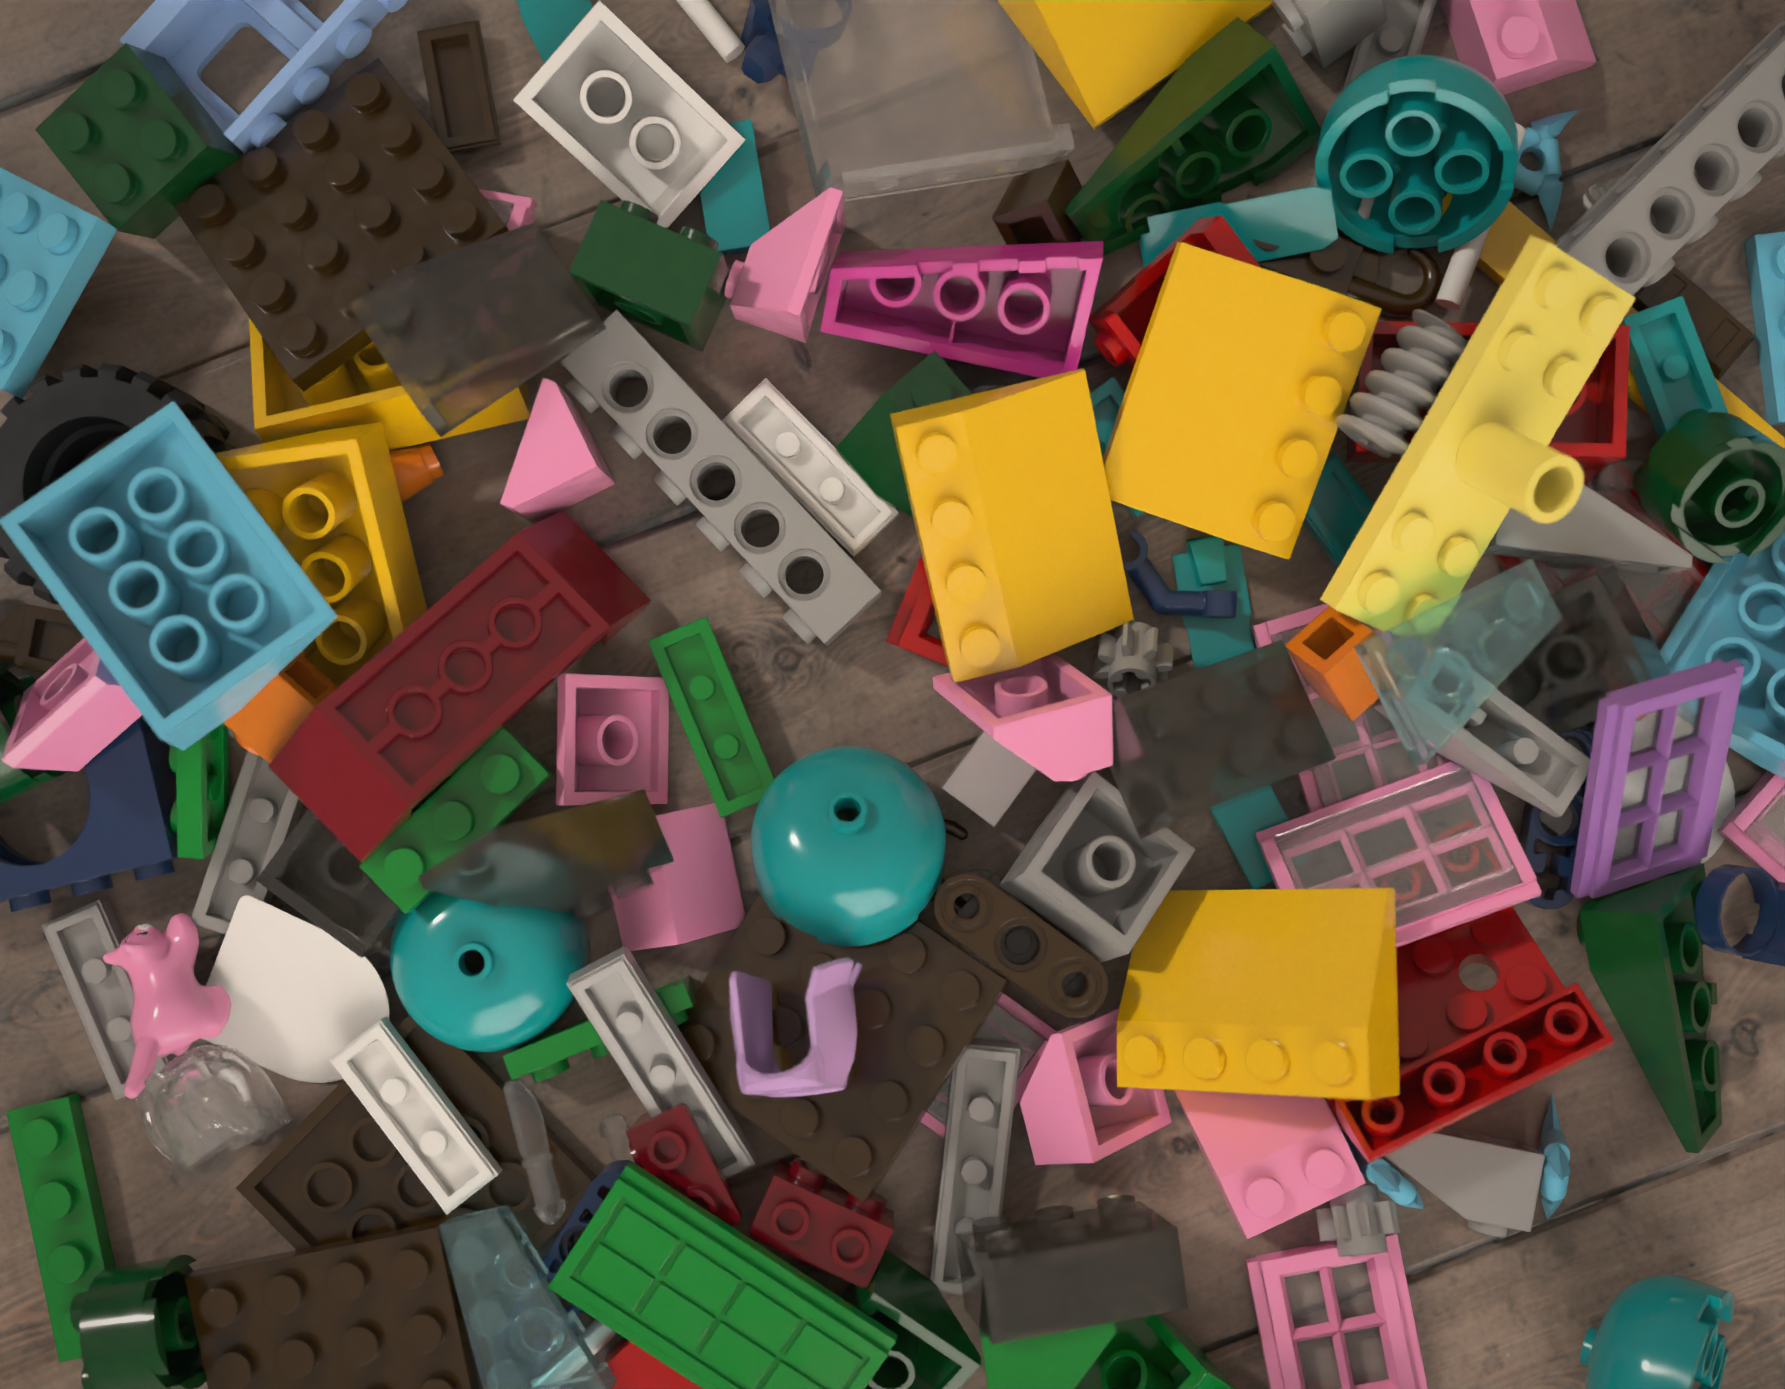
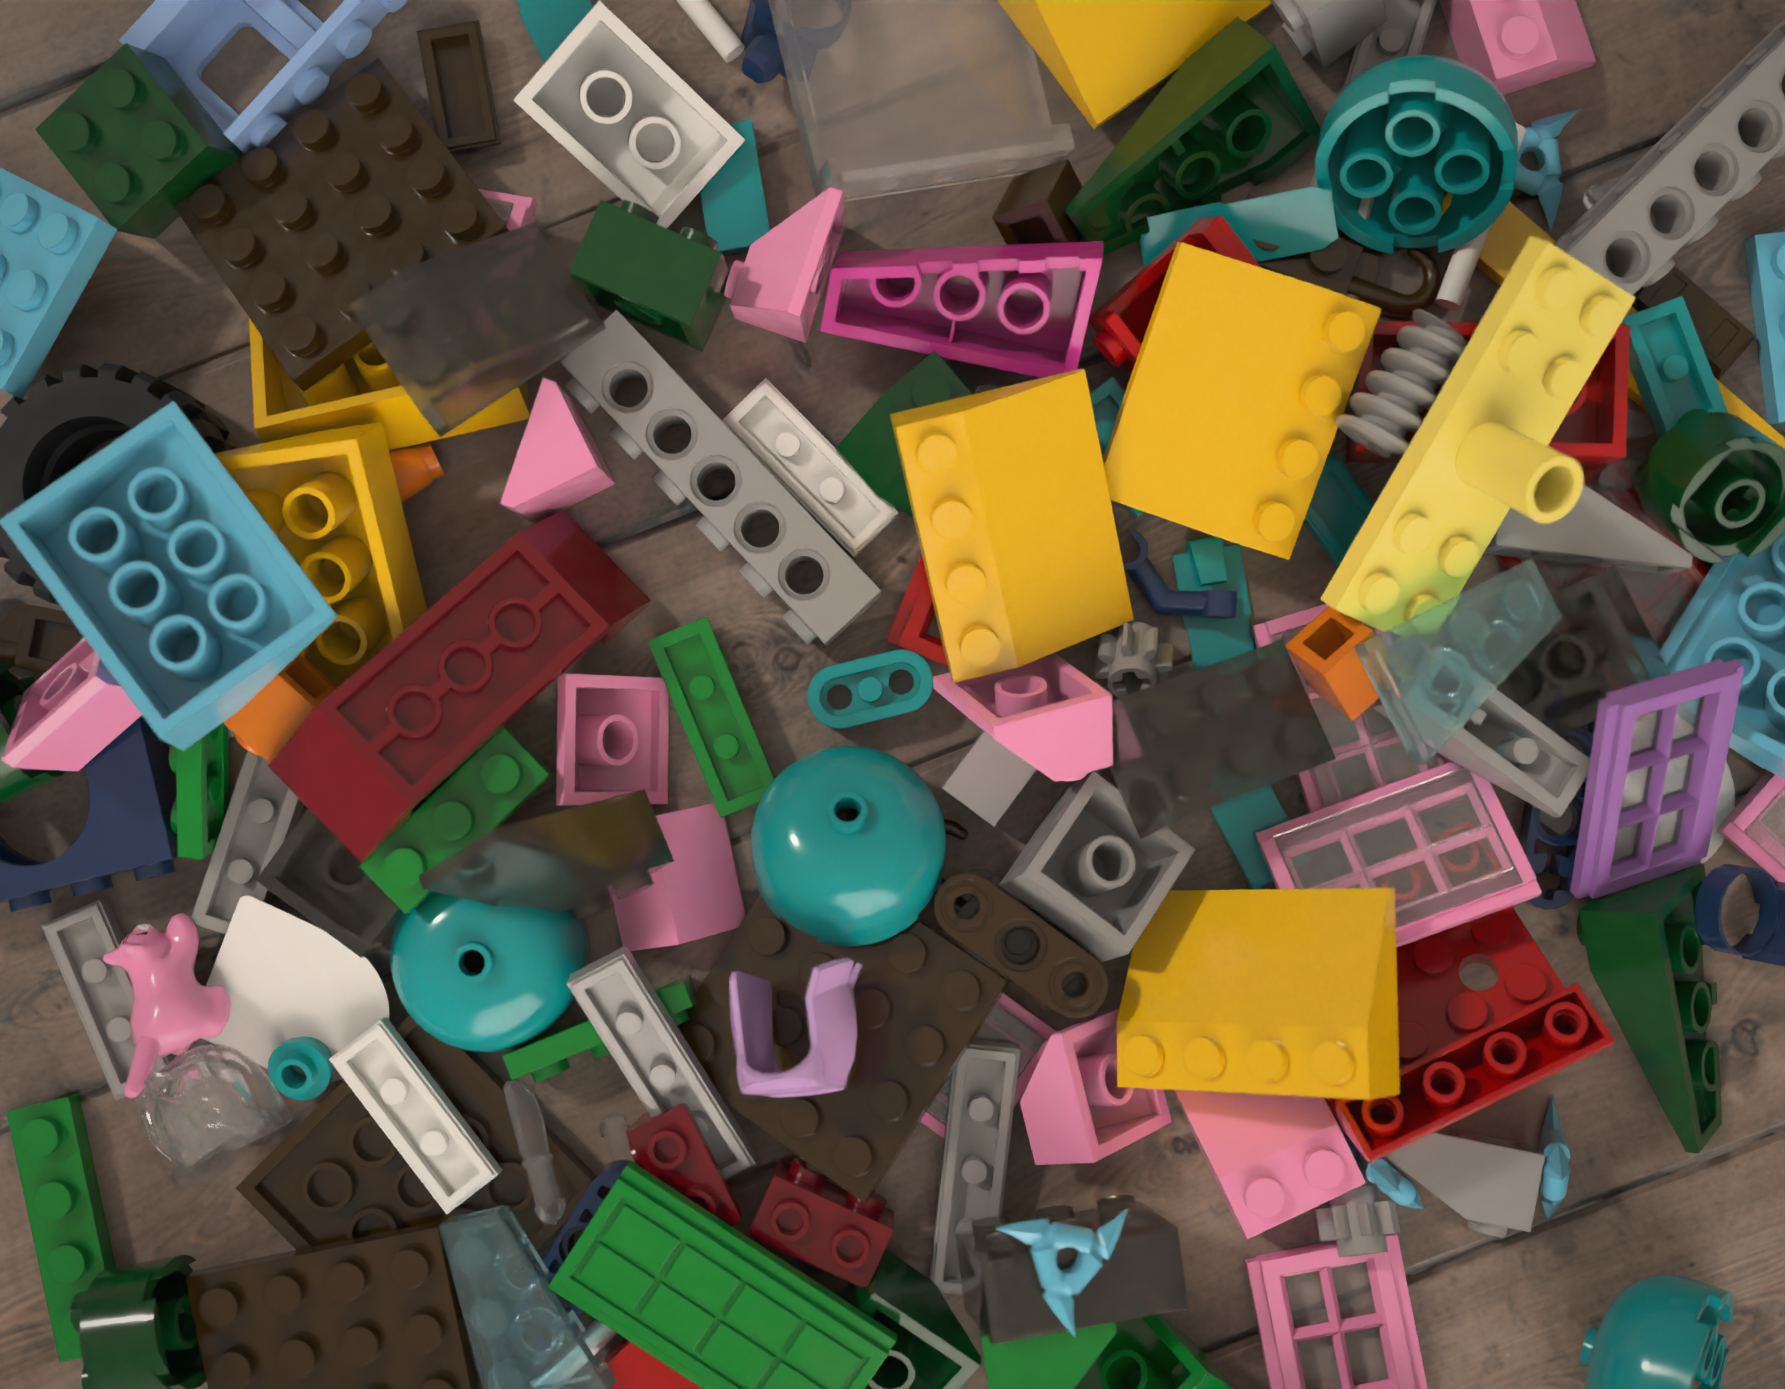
none -> teal plate [268,1037,333,1100]
none -> teal plate [807,649,933,729]
none -> medium azure piece [994,1208,1128,1338]

